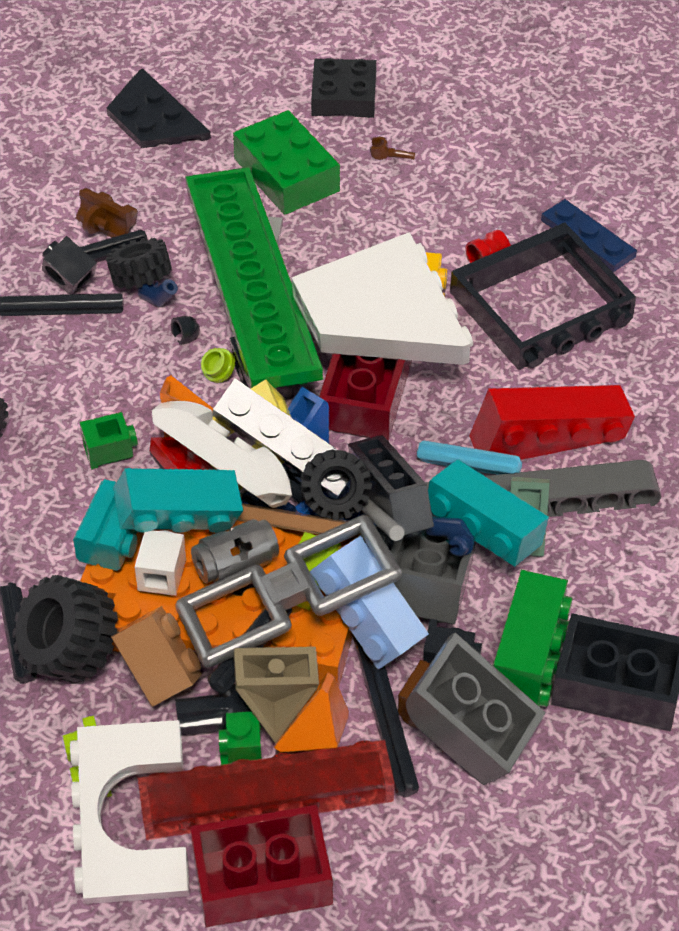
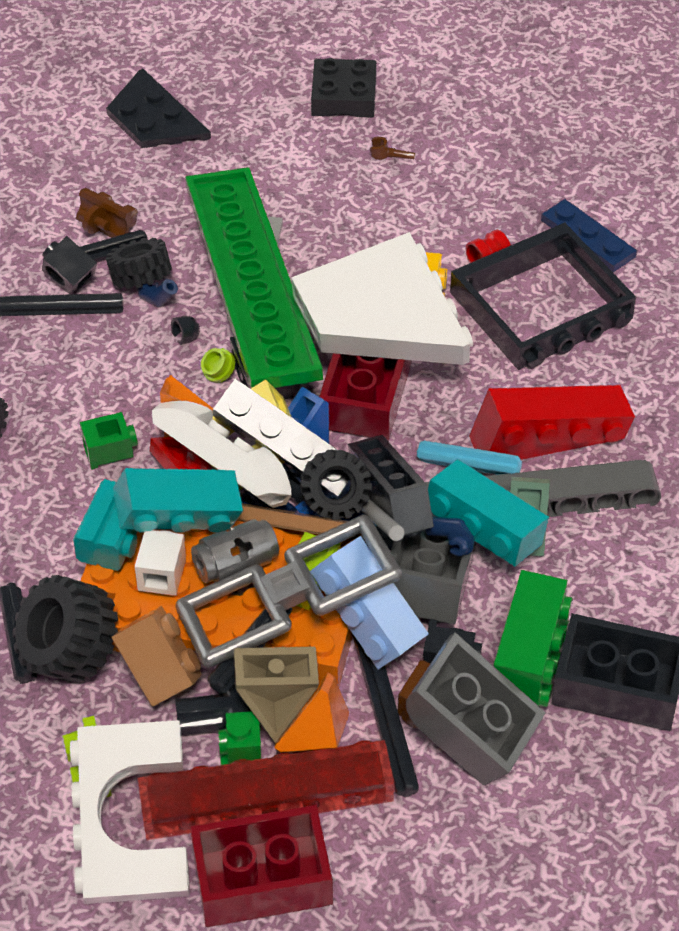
green brick [233,110,340,215] -> none

